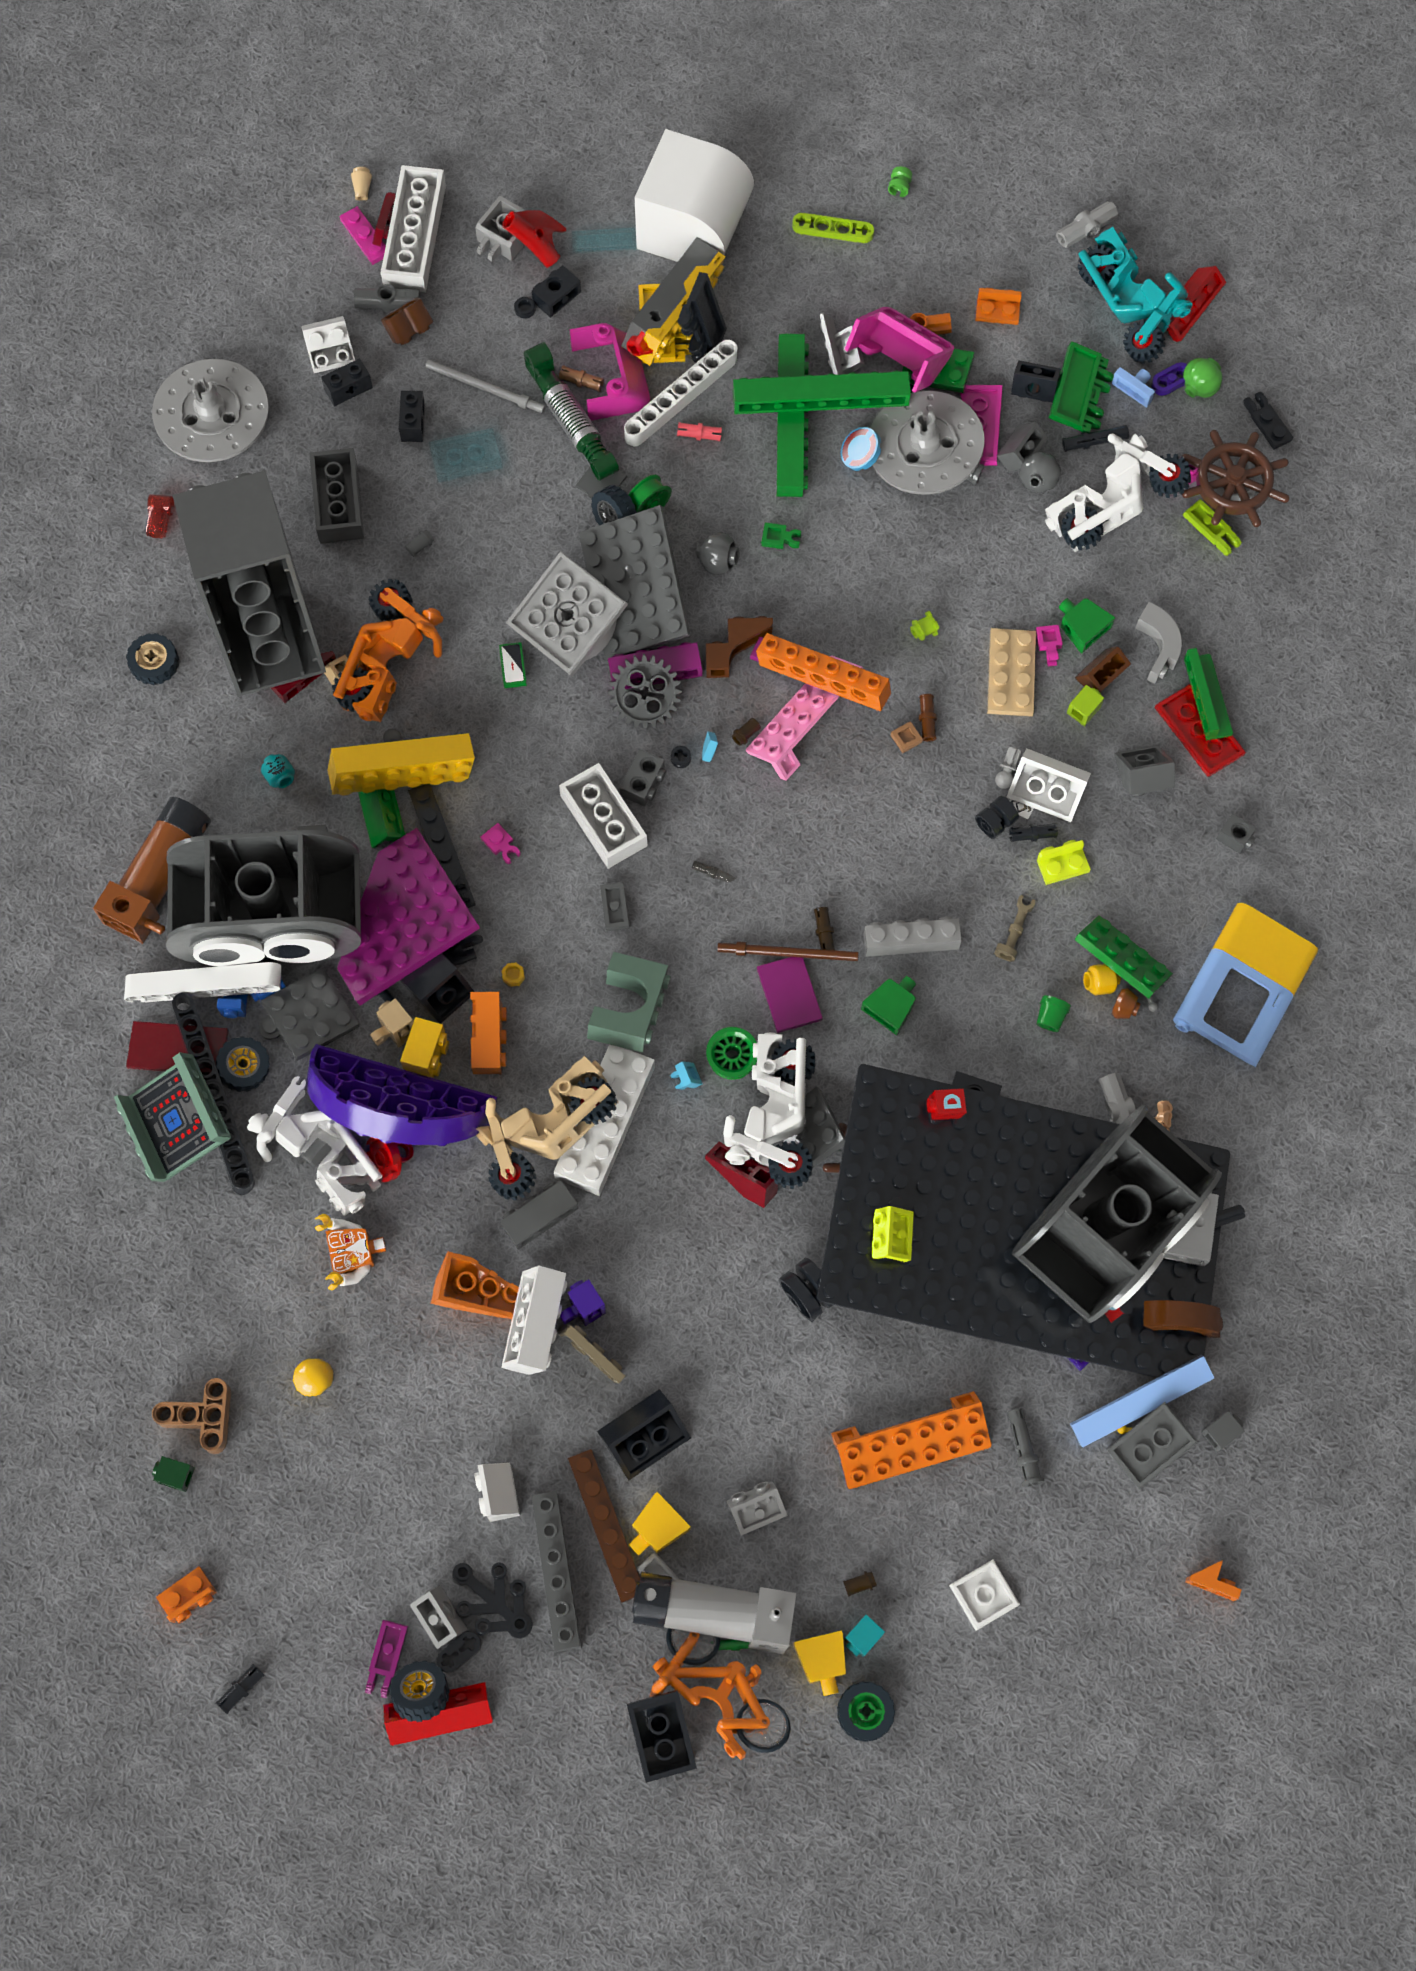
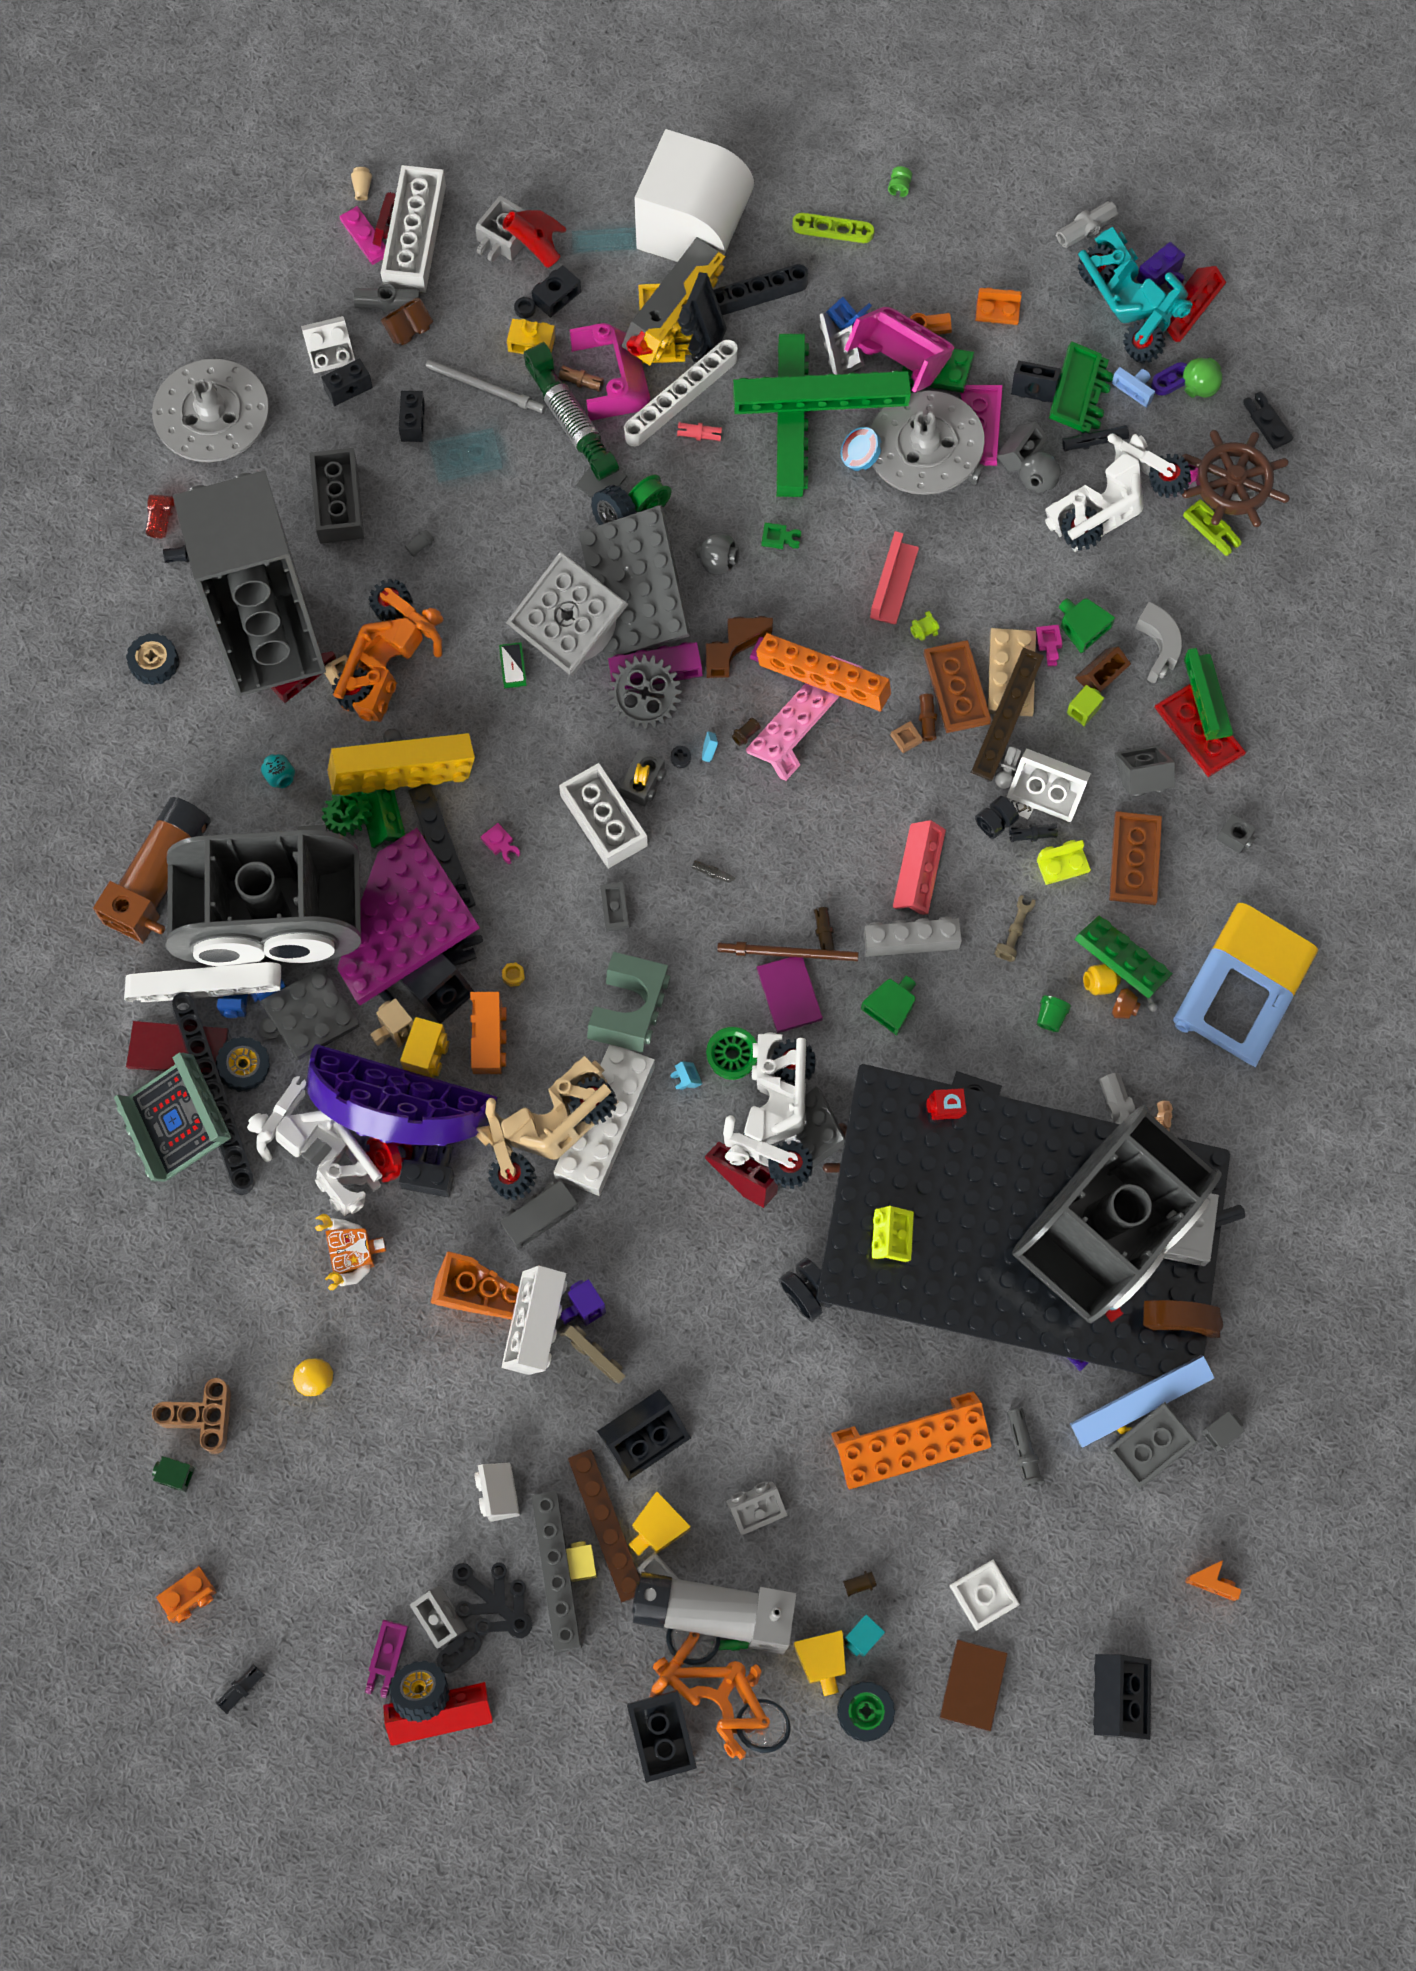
none -> black axle [163,545,189,563]
none -> green gear [322,792,372,837]
none -> black brick [399,1144,454,1198]
none -> yellow brick [507,318,556,354]
none -> light yellow brick [566,1541,597,1582]
none -> yellow bush [634,763,650,786]
none -> black beam [713,264,808,316]
none -> blue bracket [826,297,872,331]
none -> coral panel [870,531,919,625]
none -> coral panel [893,820,946,915]
none -> dark orange plate [924,640,991,733]
none -> reddish brown tile [939,1640,1008,1731]
none -> dark brown plate [970,647,1044,781]
none -> black slope [1093,1654,1151,1740]
none -> dark orange plate [1109,811,1162,905]
none -> dark purple brick [1136,242,1185,290]

